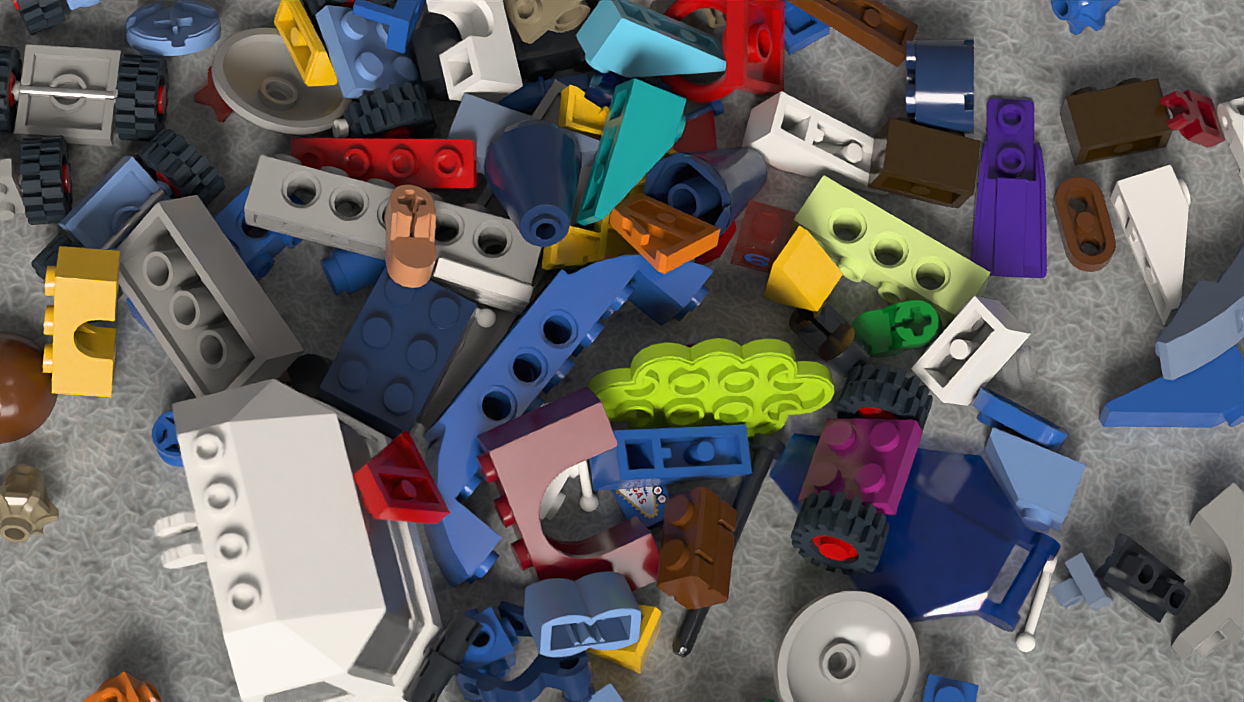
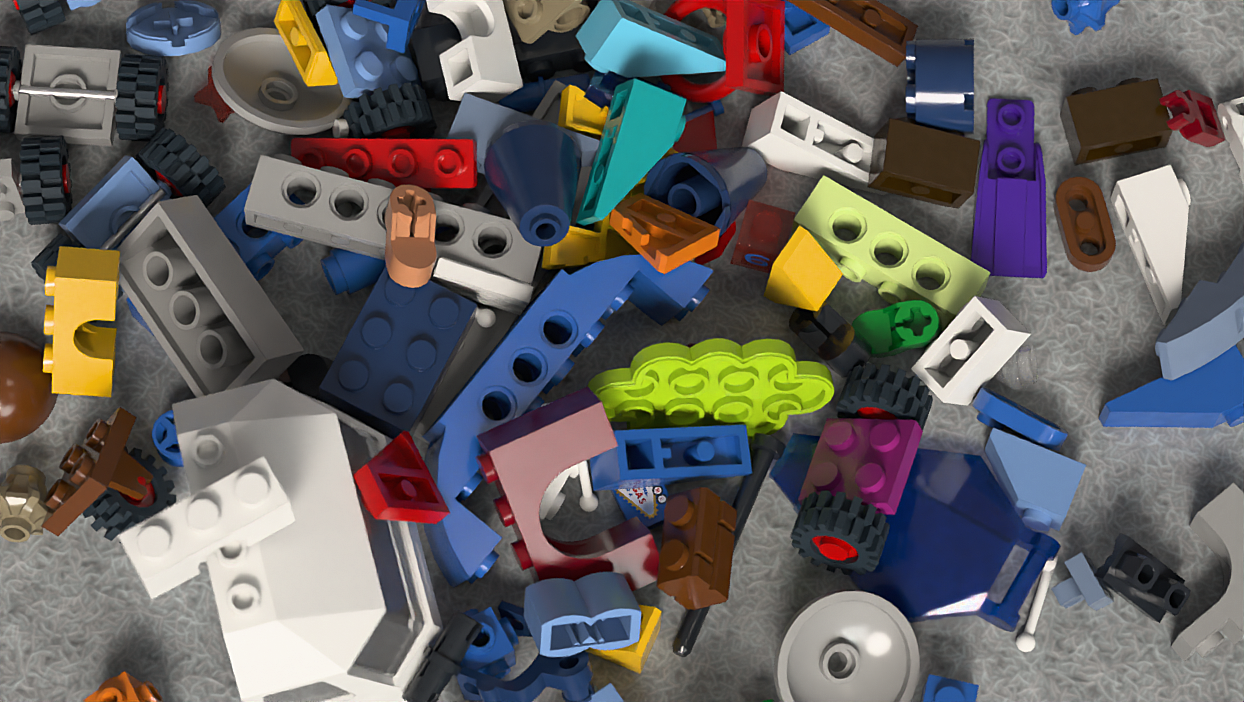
none -> reddish brown plate [41,407,176,544]
none -> white arch [118,456,296,599]

